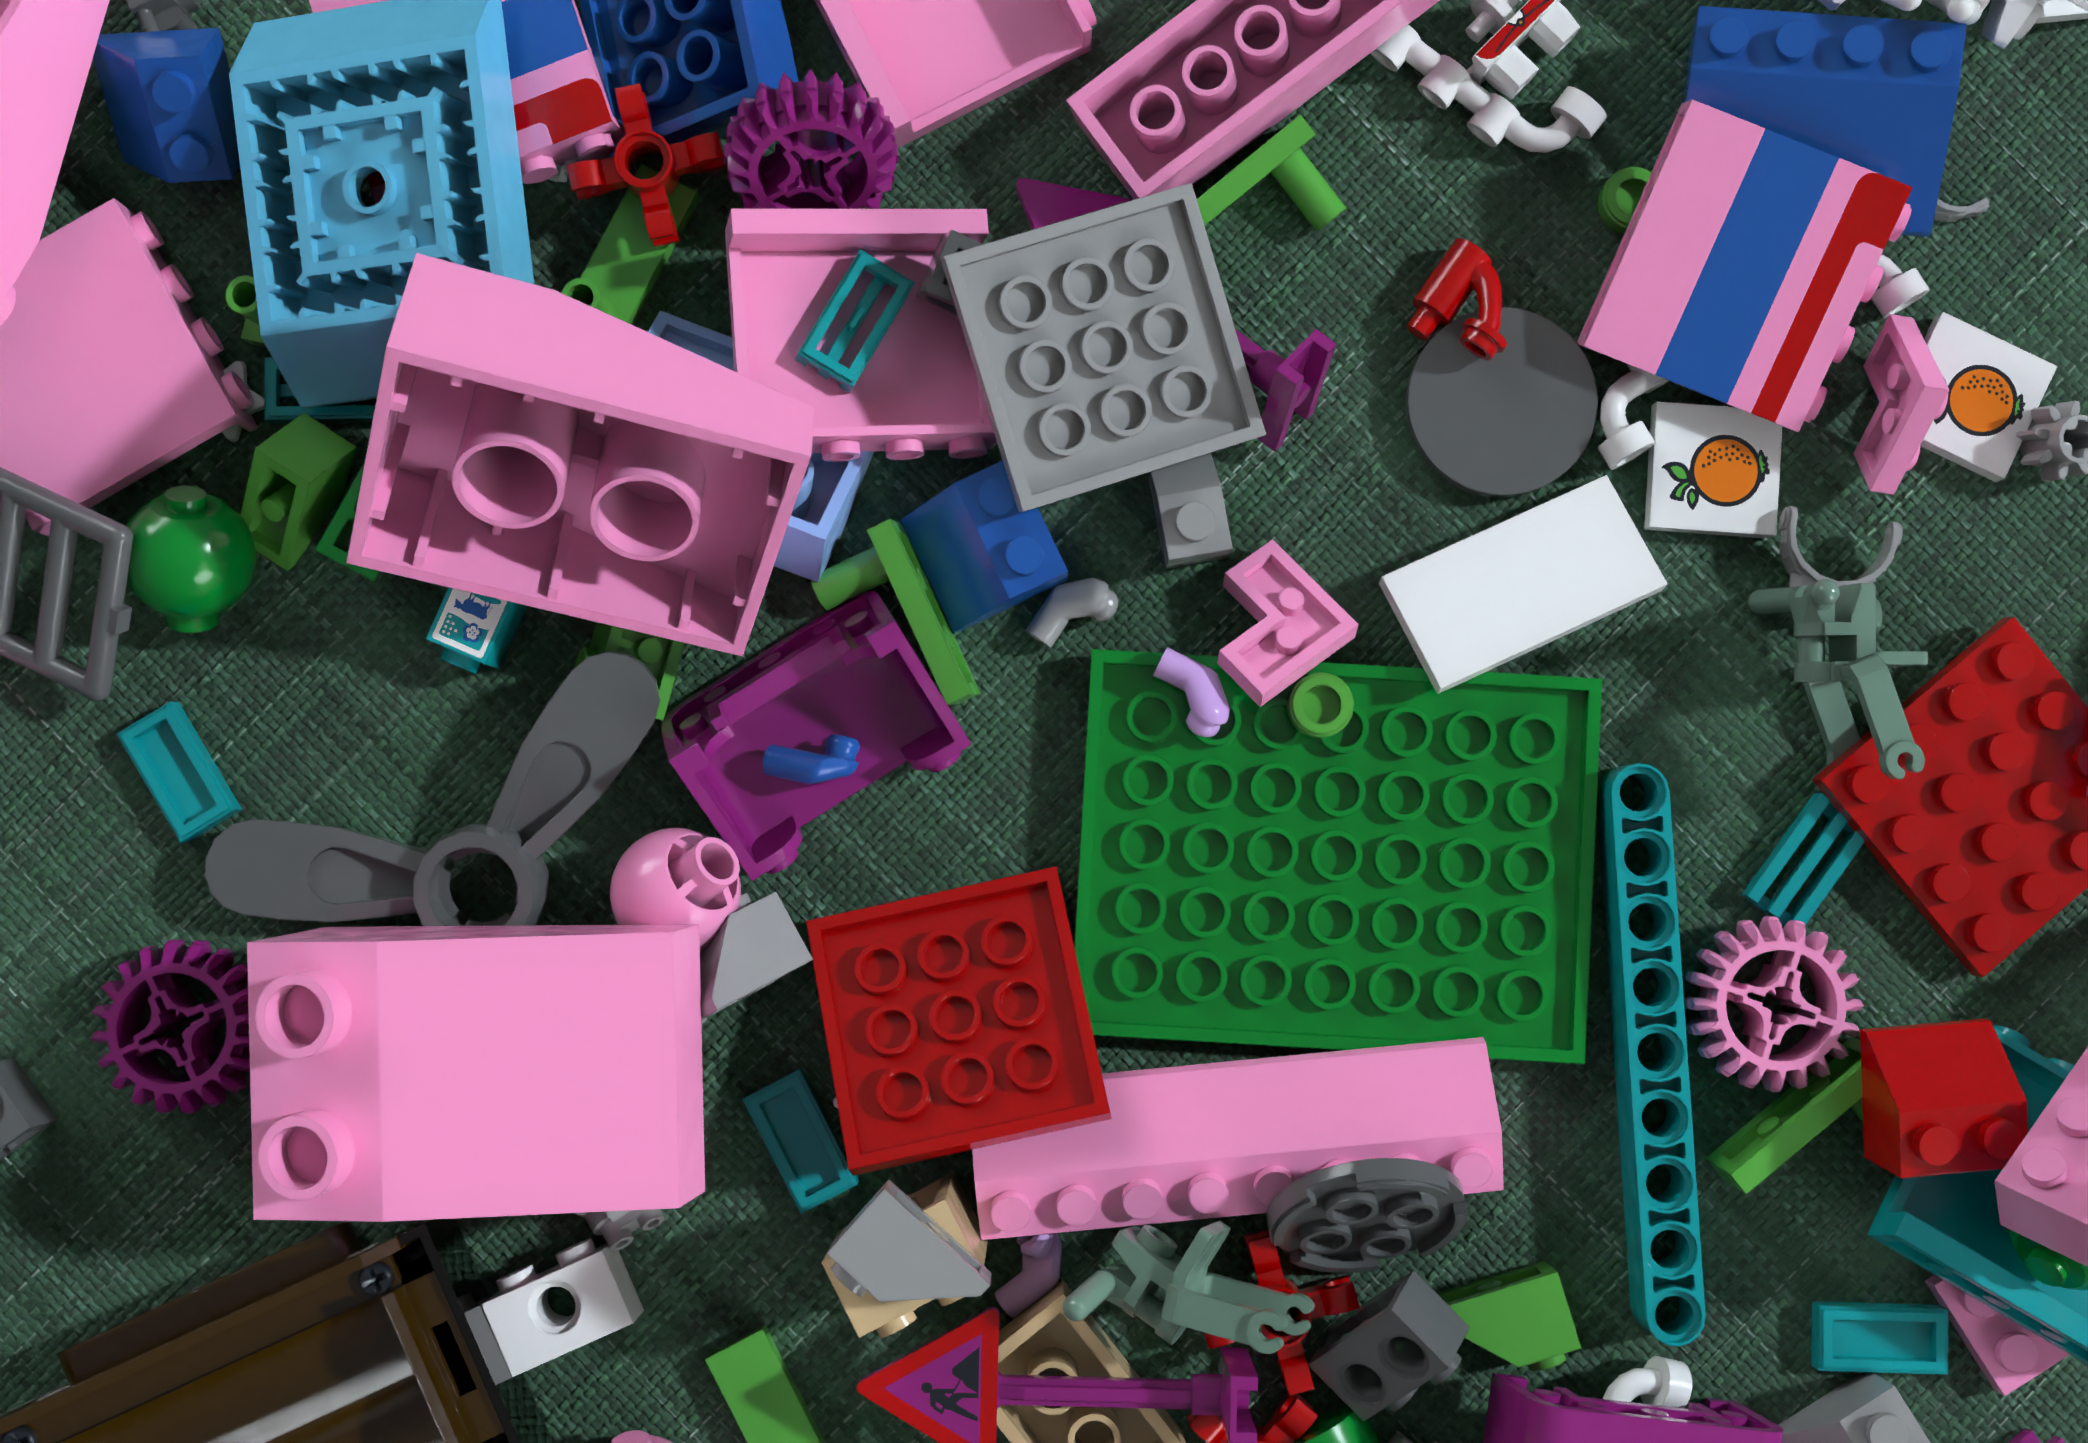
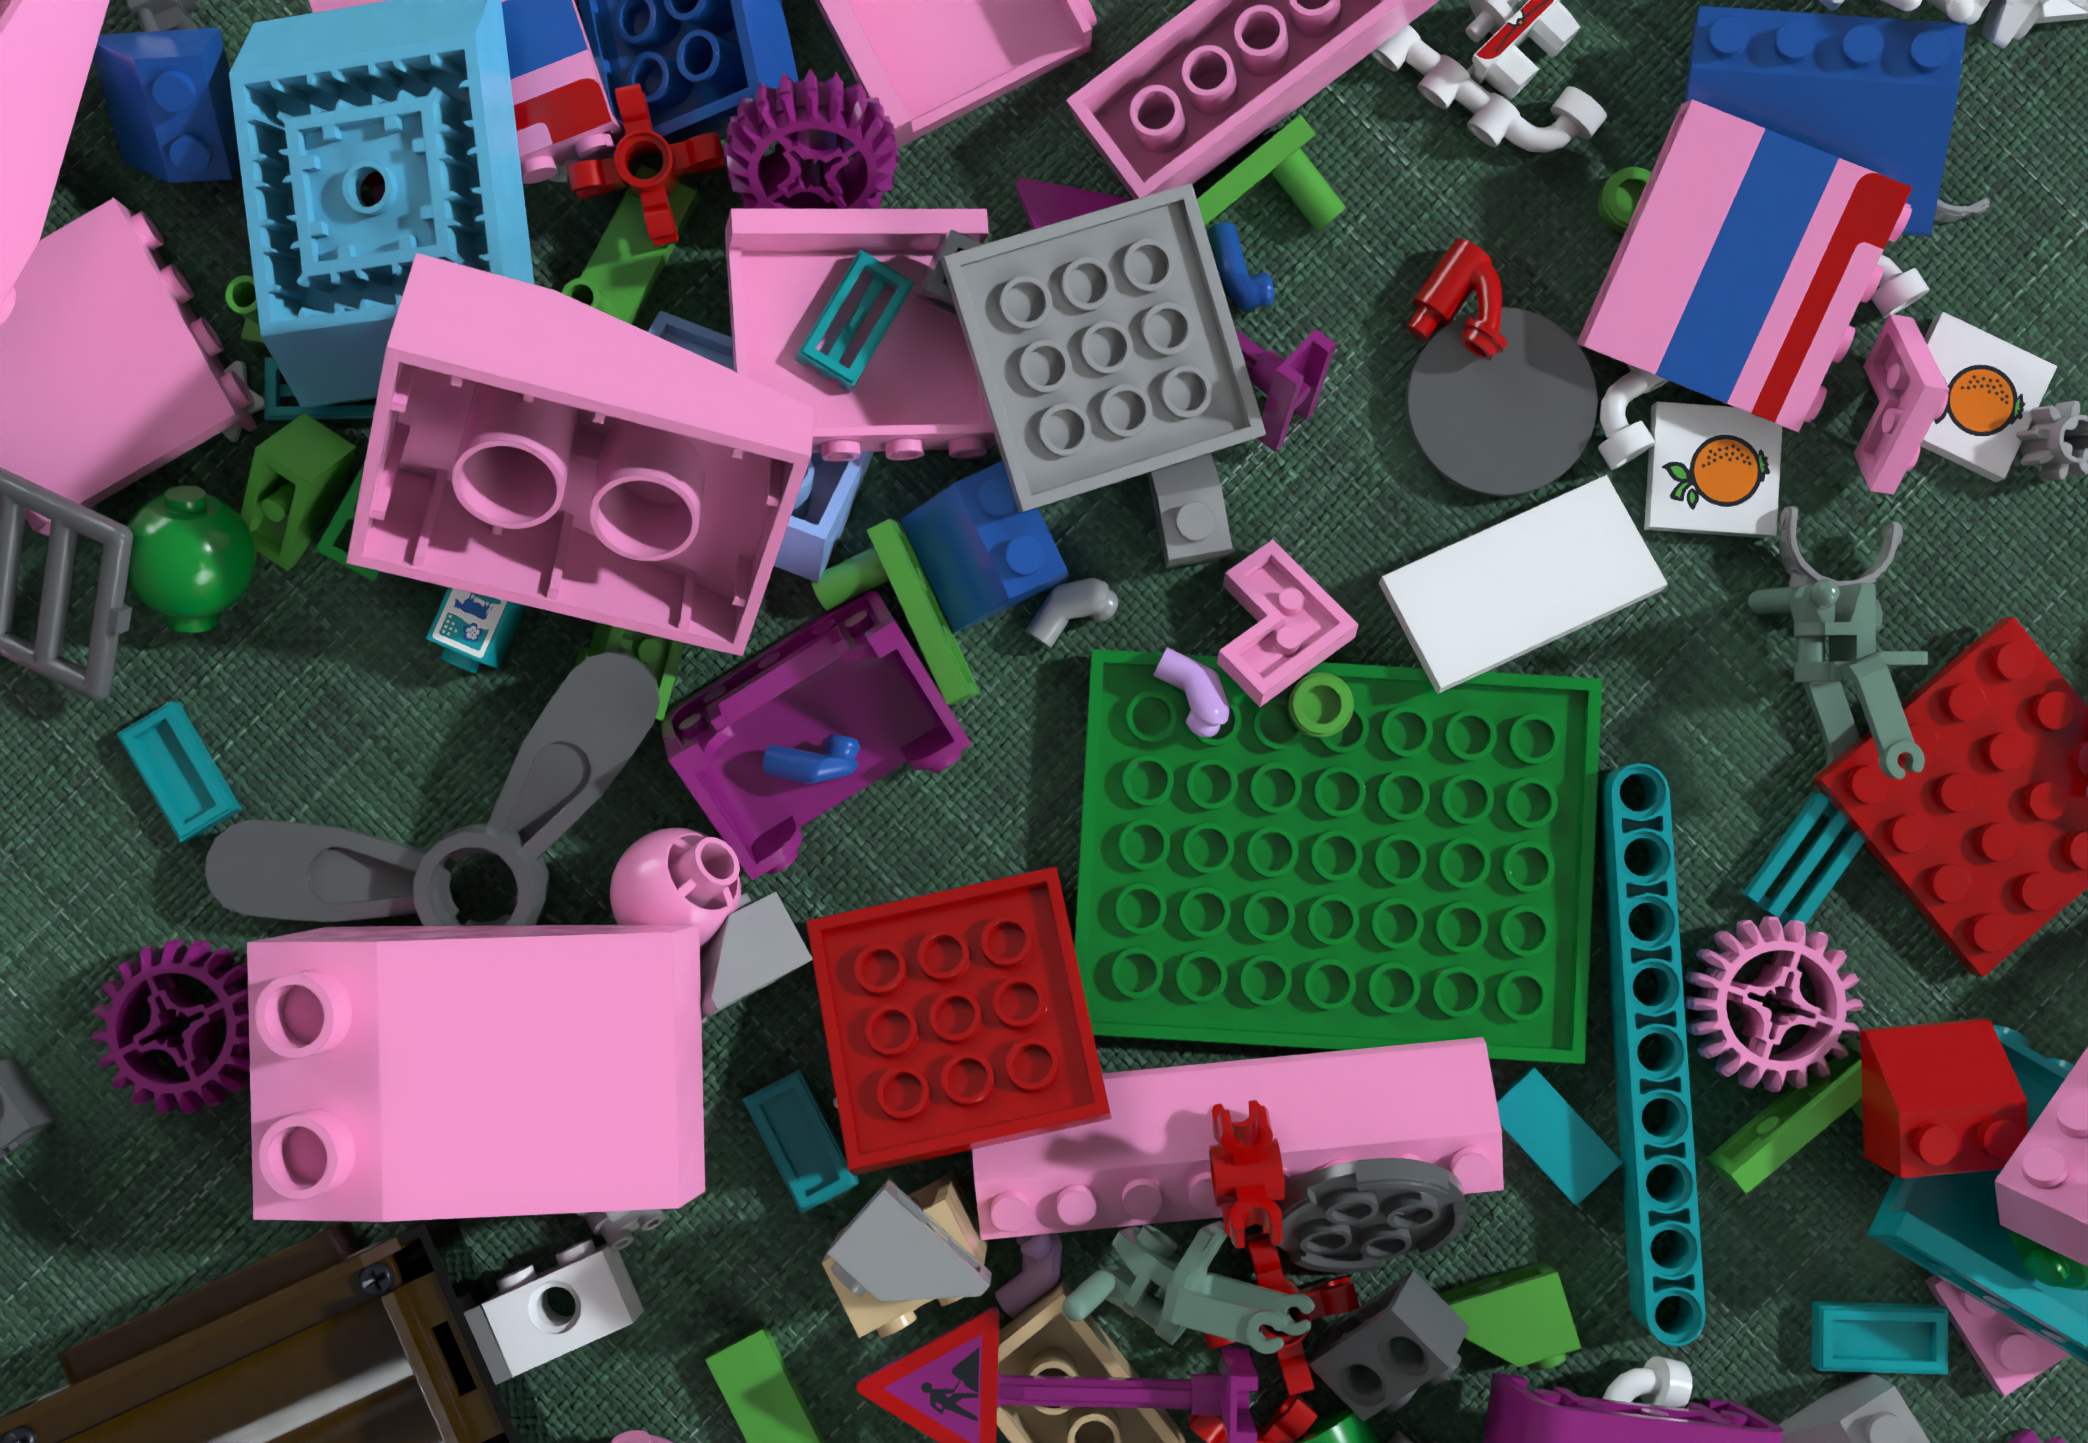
none -> blue arm [1206,222,1275,312]
none -> red pin [1209,1100,1285,1249]
none -> teal tile [1496,1066,1623,1206]

